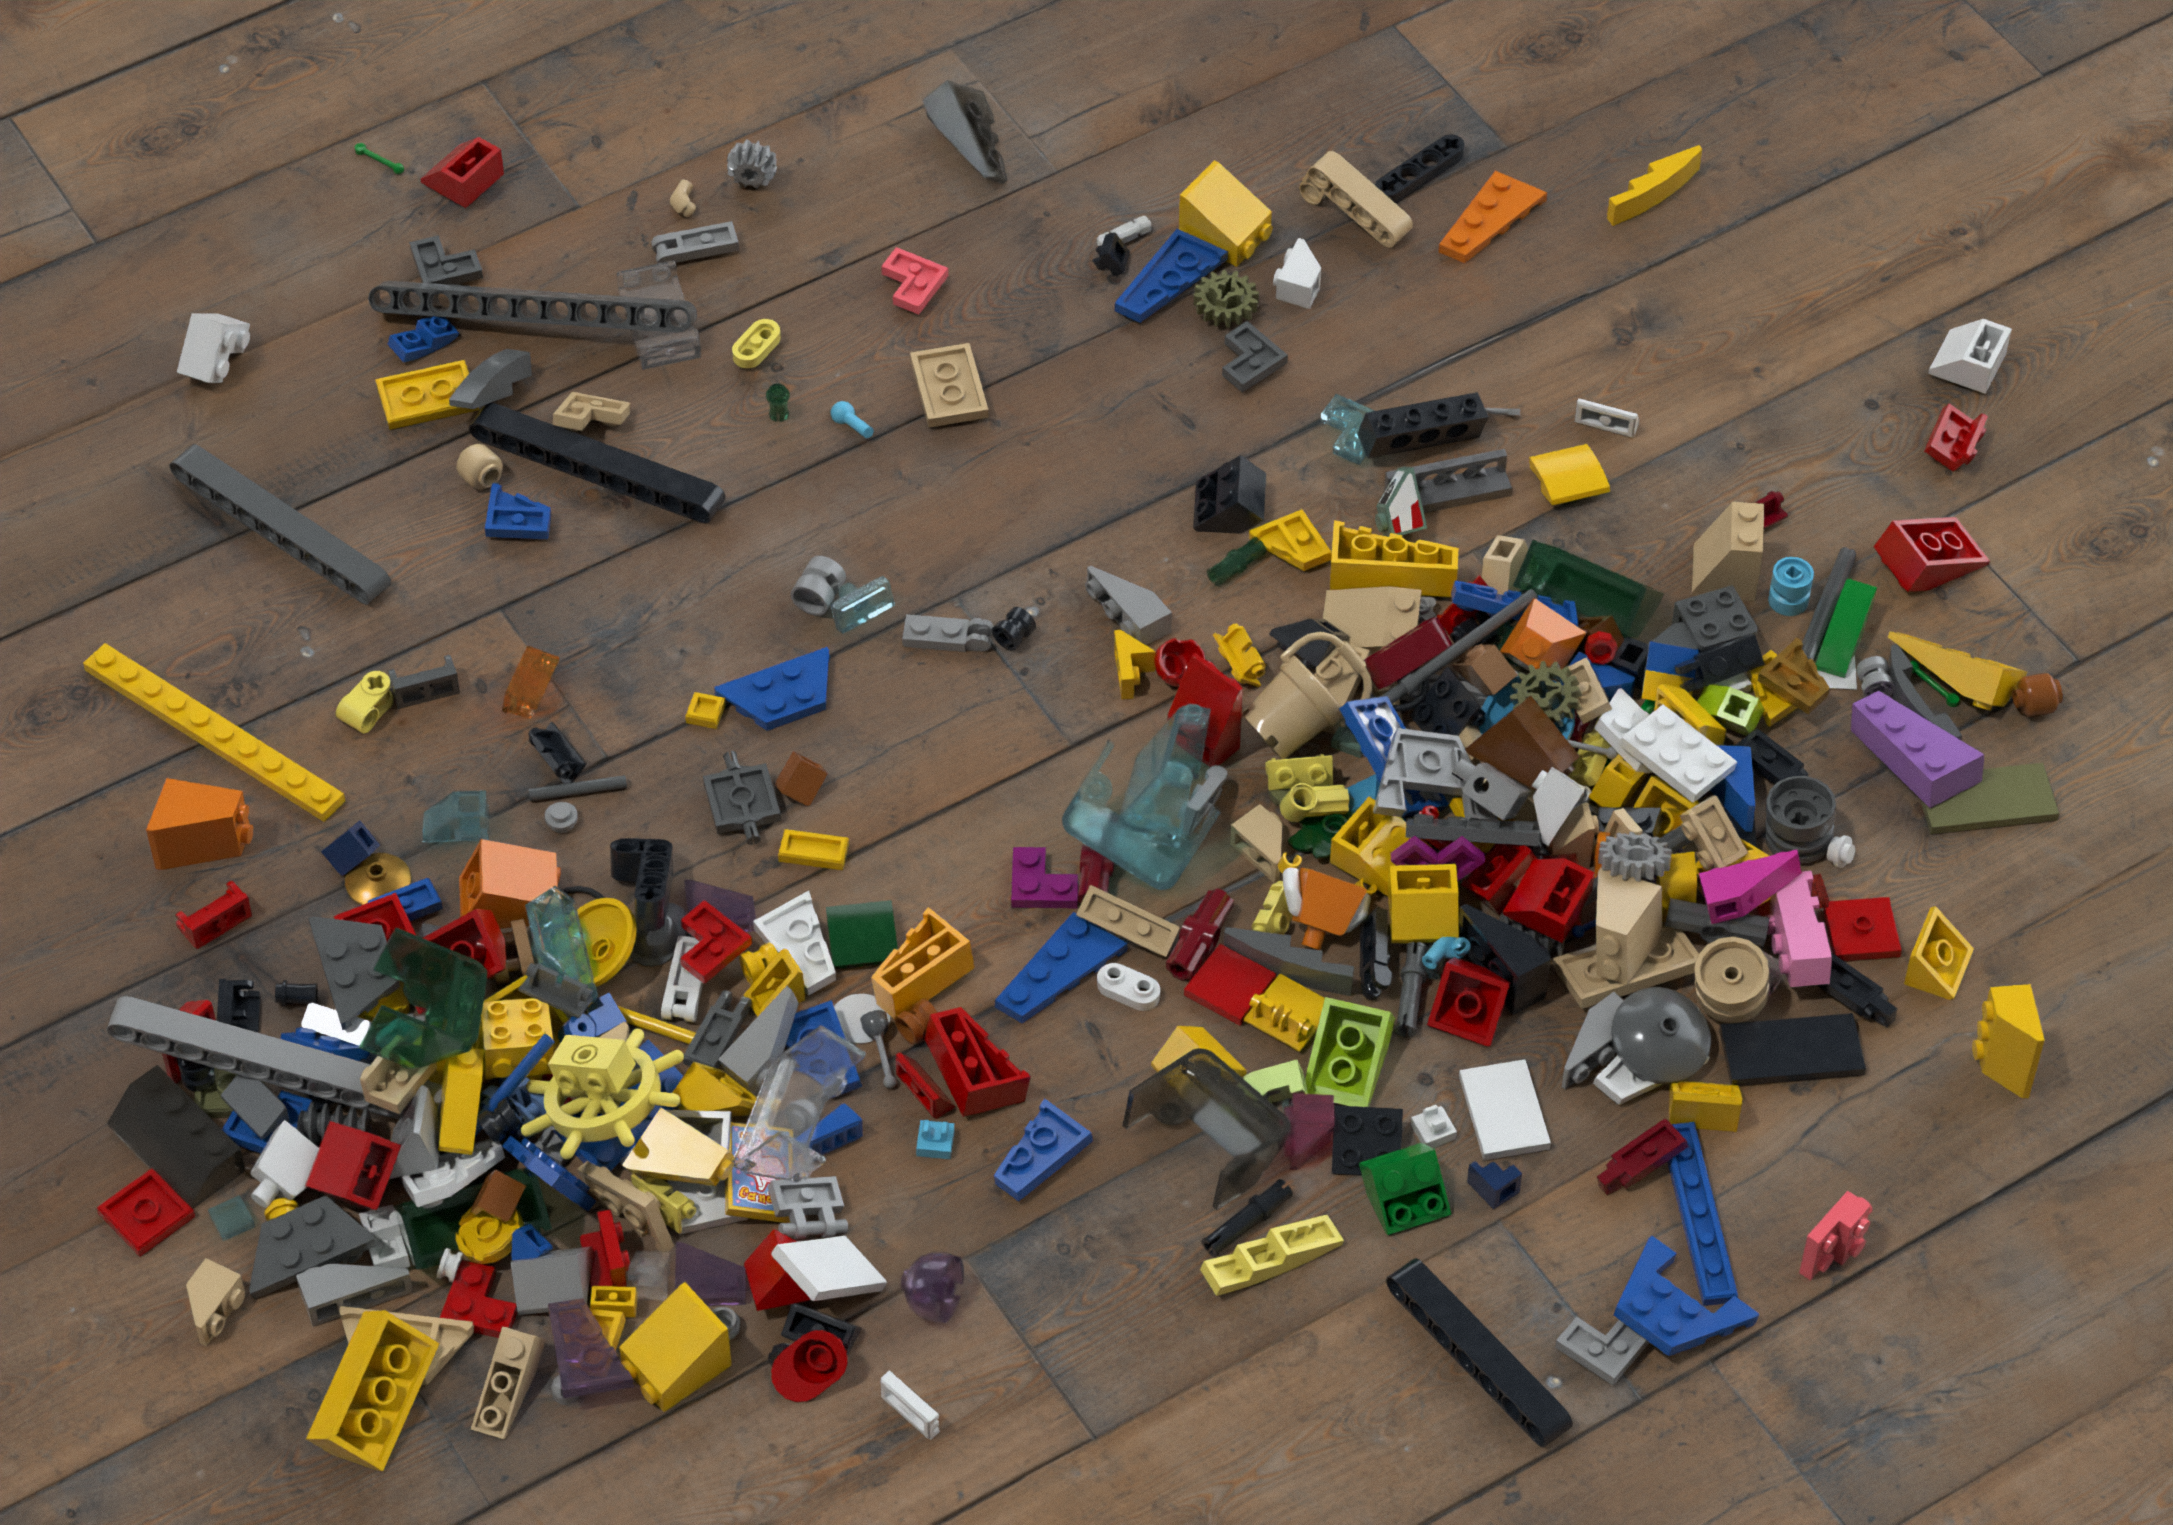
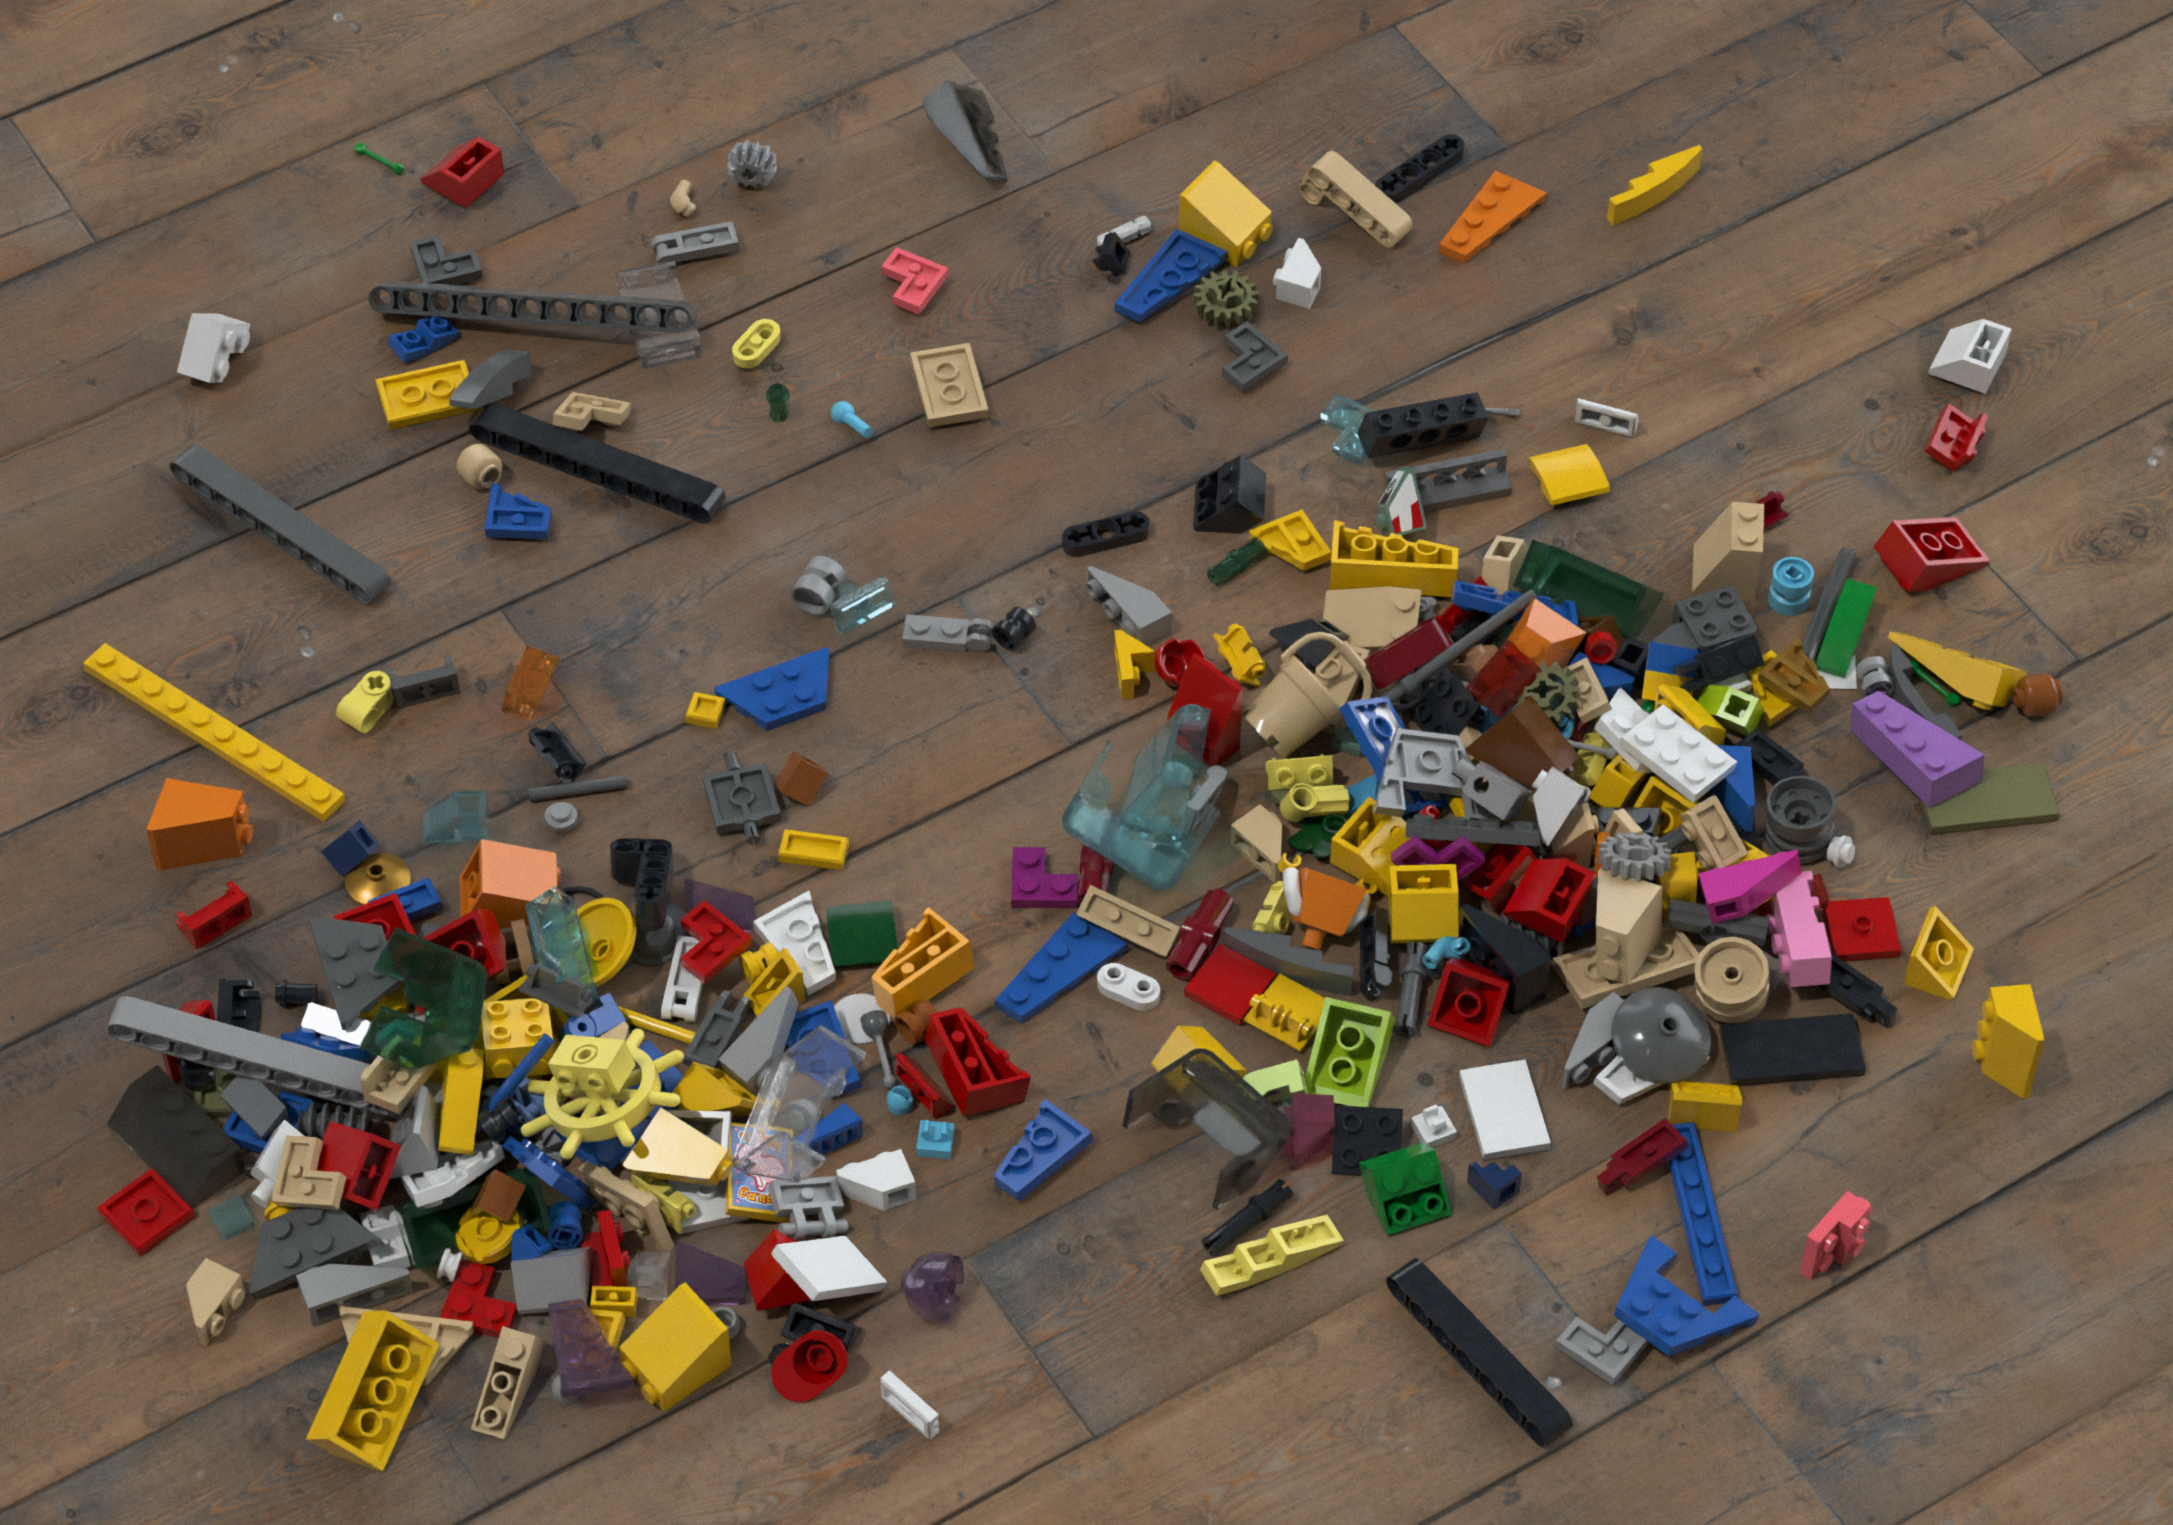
none -> tan plate [271,1135,346,1210]
none -> blue wheel [547,1201,583,1250]
none -> white slope [836,1149,916,1211]
none -> medium azure hinge [887,1085,914,1116]
none -> black beam [1062,511,1150,557]
none -> clear red panel [1466,639,1542,719]

